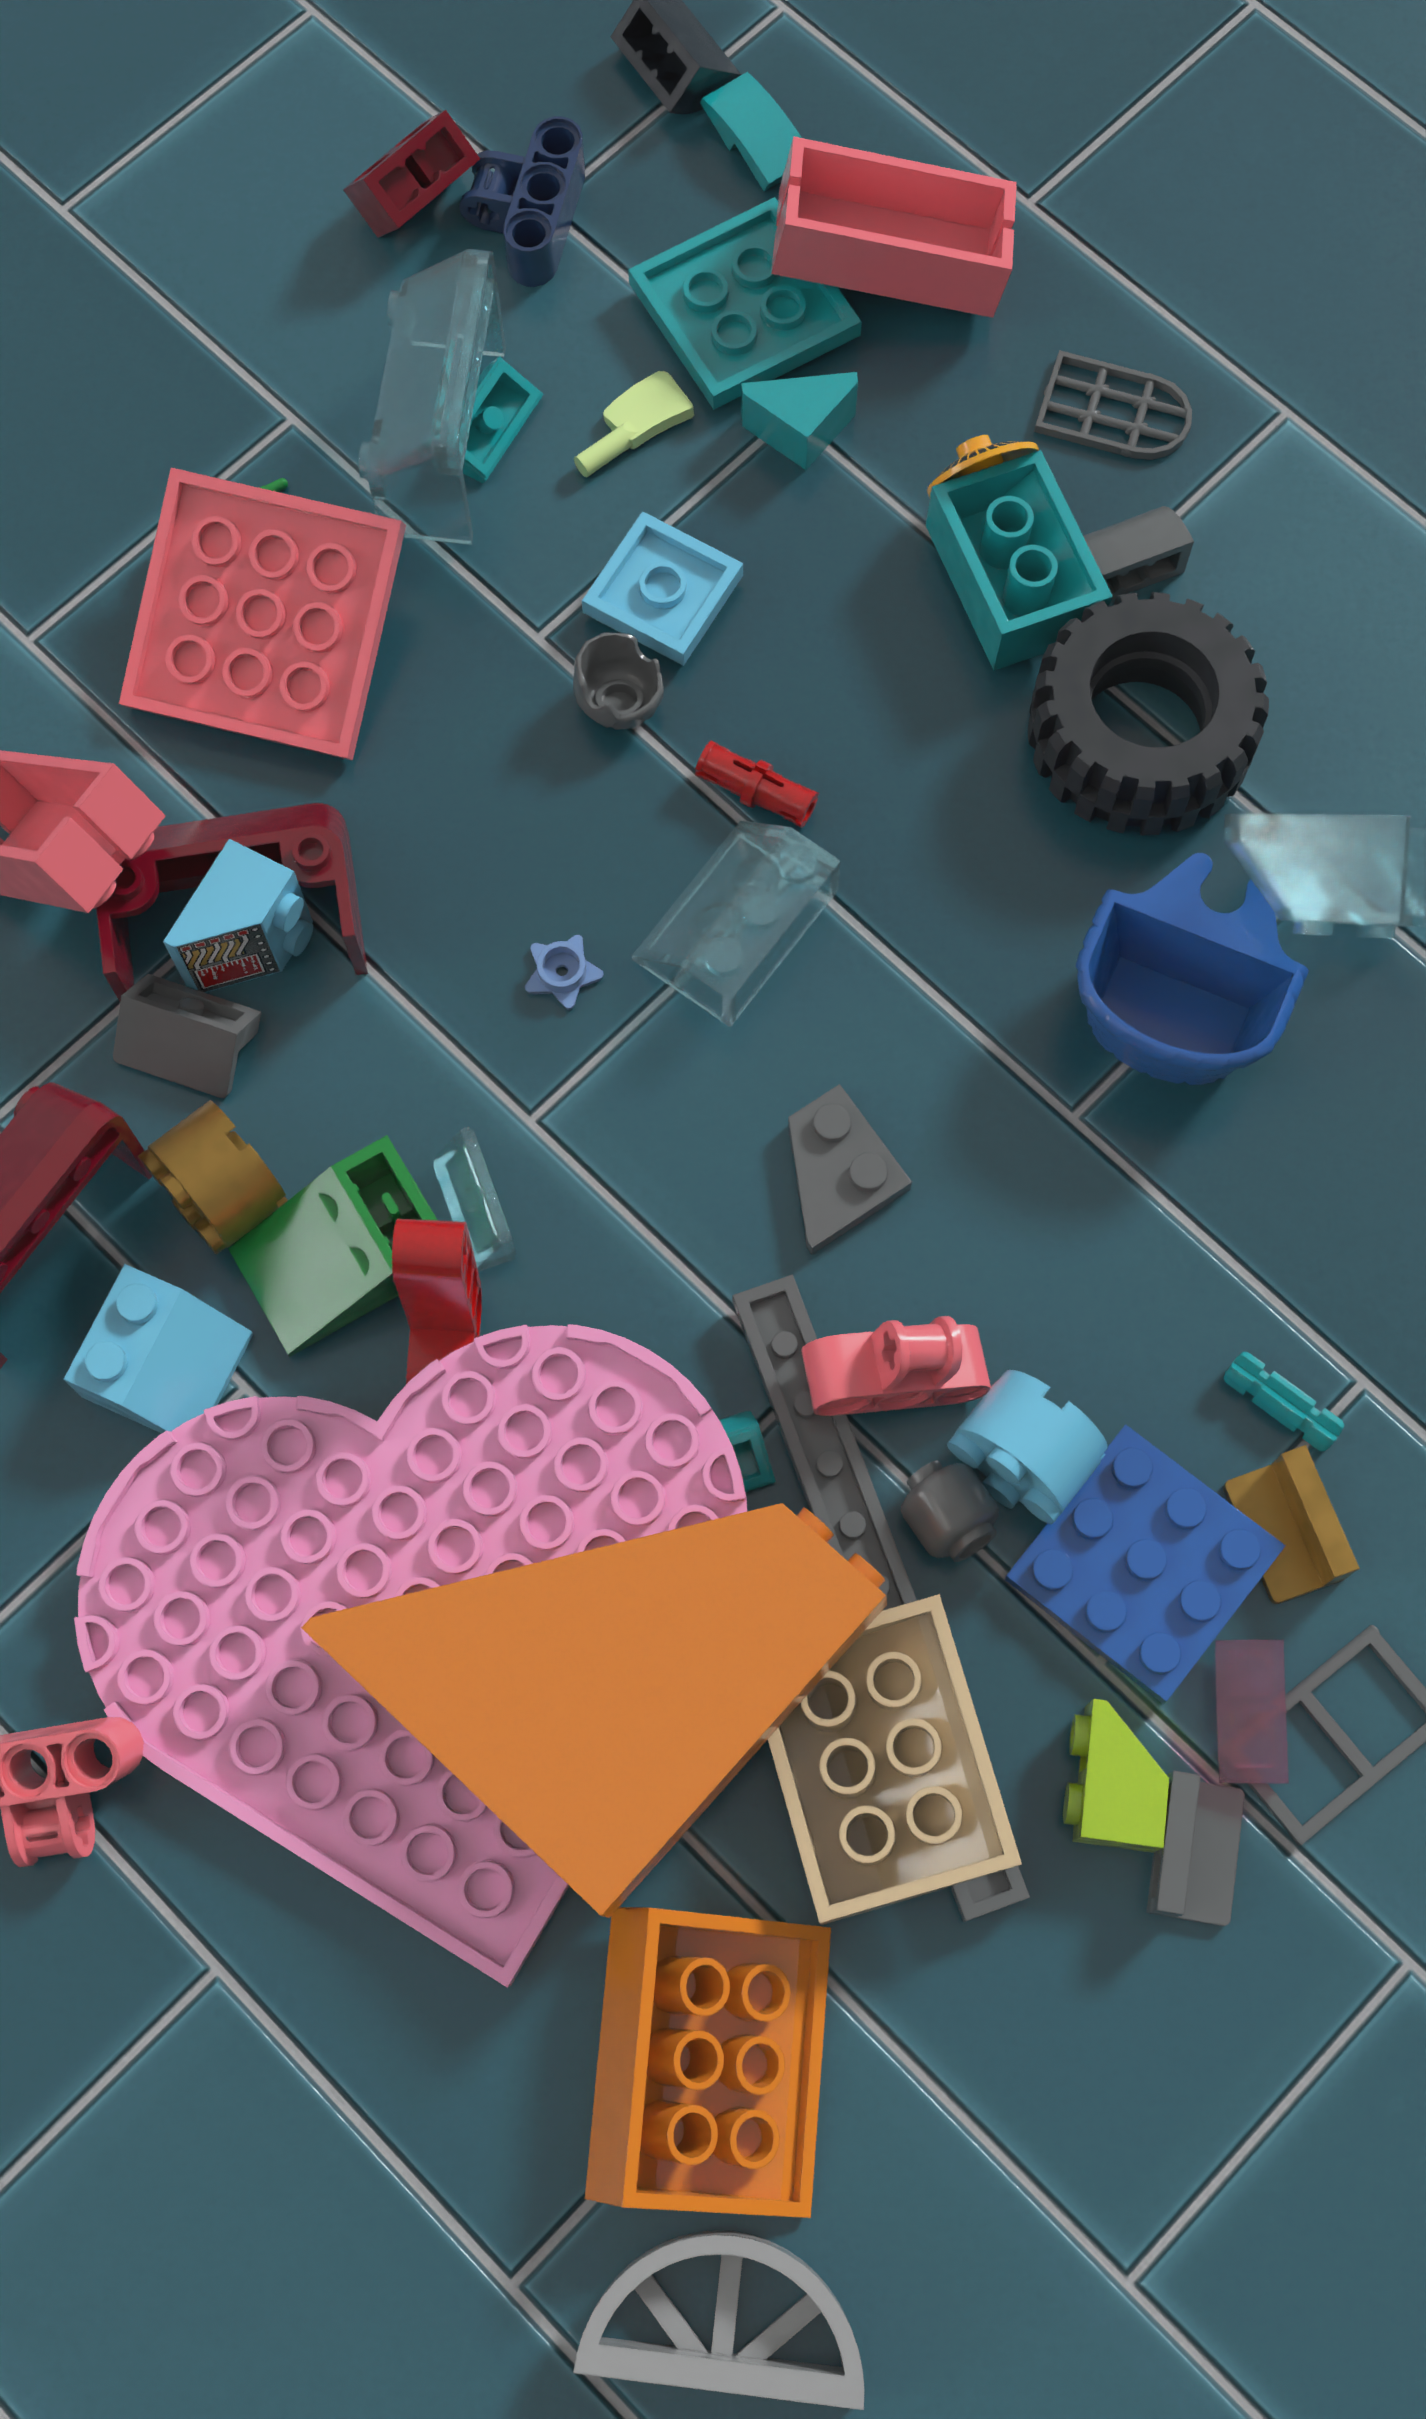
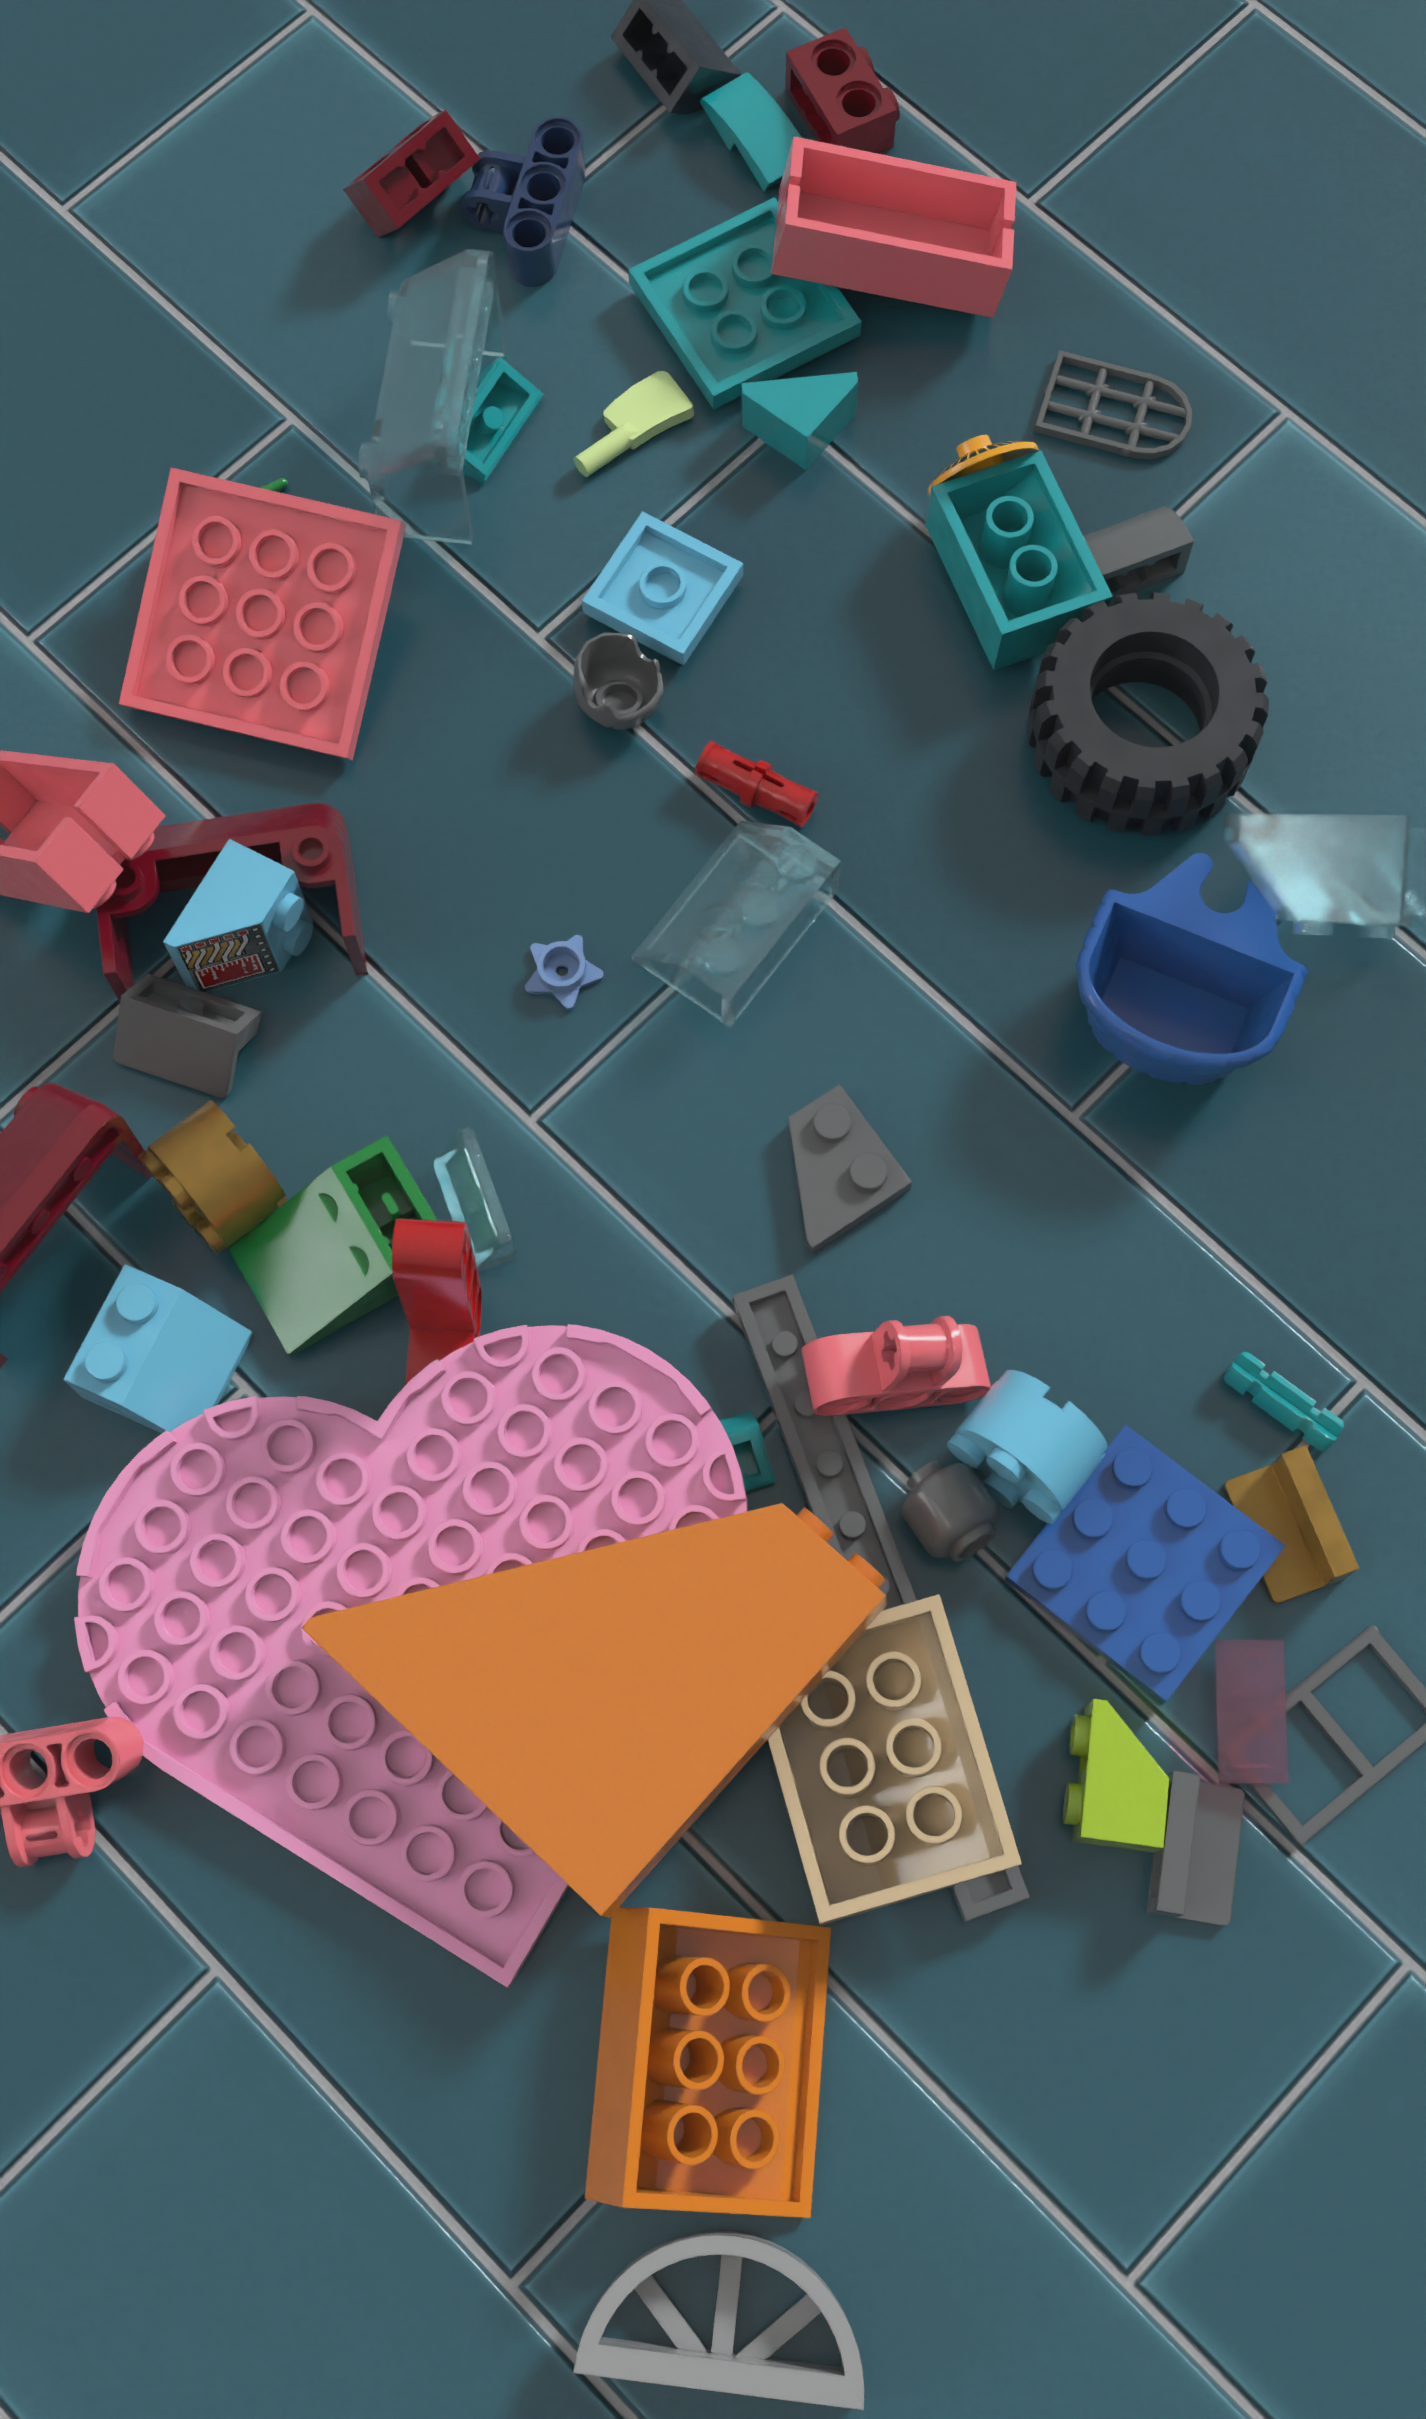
none -> dark red brick [785,27,900,154]

